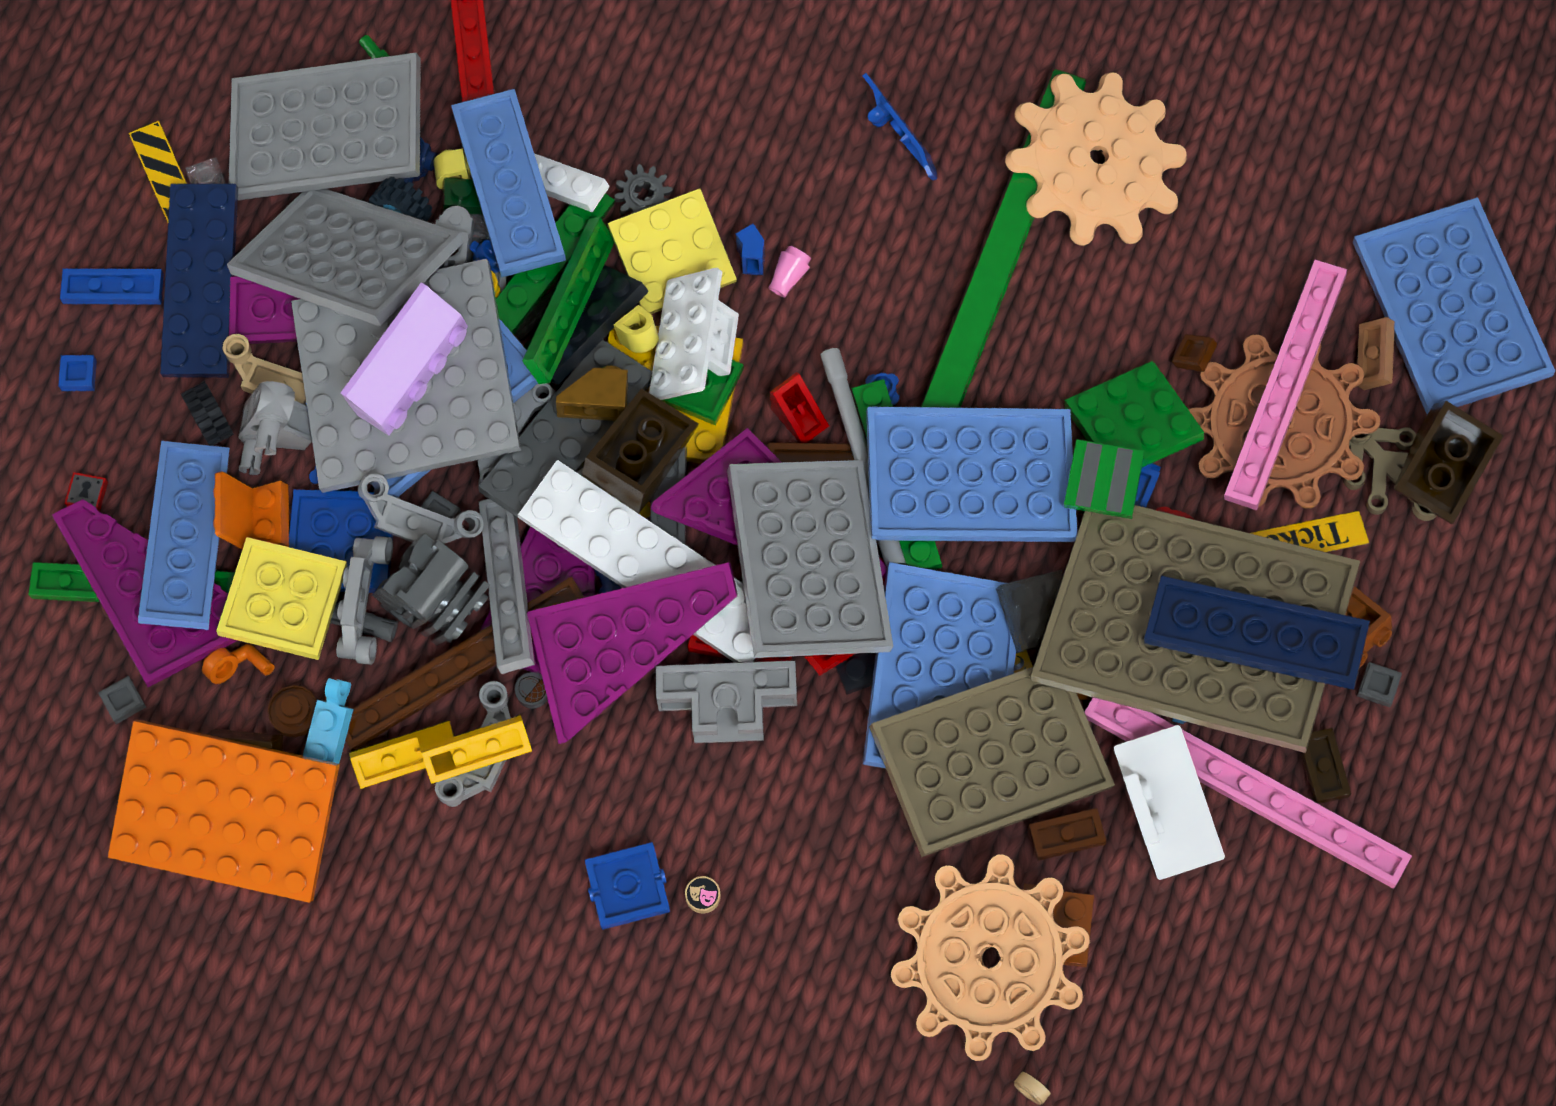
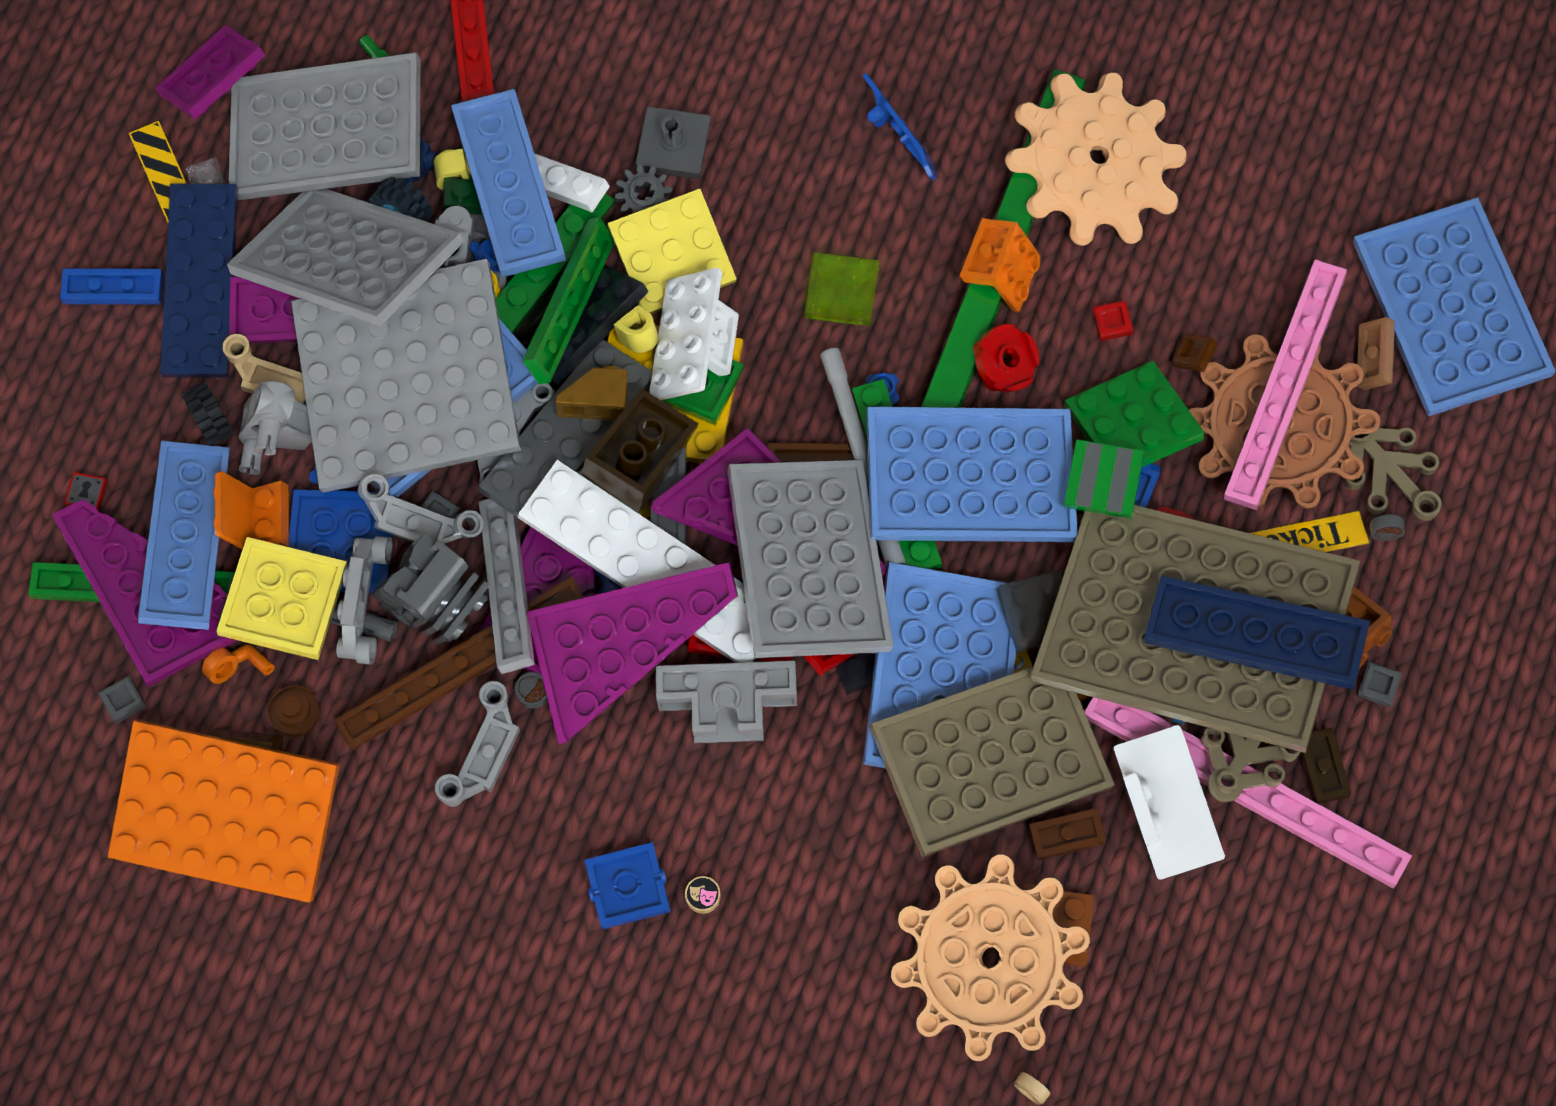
blue tile [58,355,97,391] -> none
medium azure plate [303,678,353,764] -> none
lavender slope [341,282,468,436] -> none
yellow bracket [349,715,532,789] -> none
blue piece [736,224,765,275] -> none
bright pink cone [768,246,811,298] -> none
red slope [770,372,829,443] -> none
dark brown slope [1394,401,1504,524] -> none
none -> magenta plate [155,25,266,120]
none -> dark grey tile [635,107,712,179]
none -> clear neon green plate [805,252,880,326]
none -> orange bracket [960,218,1040,312]
none -> red plate [973,324,1040,393]
none -> red tile [1092,300,1134,341]
none -> dark tan plant [1201,728,1301,802]
none -> dark grey tile [1369,514,1405,541]

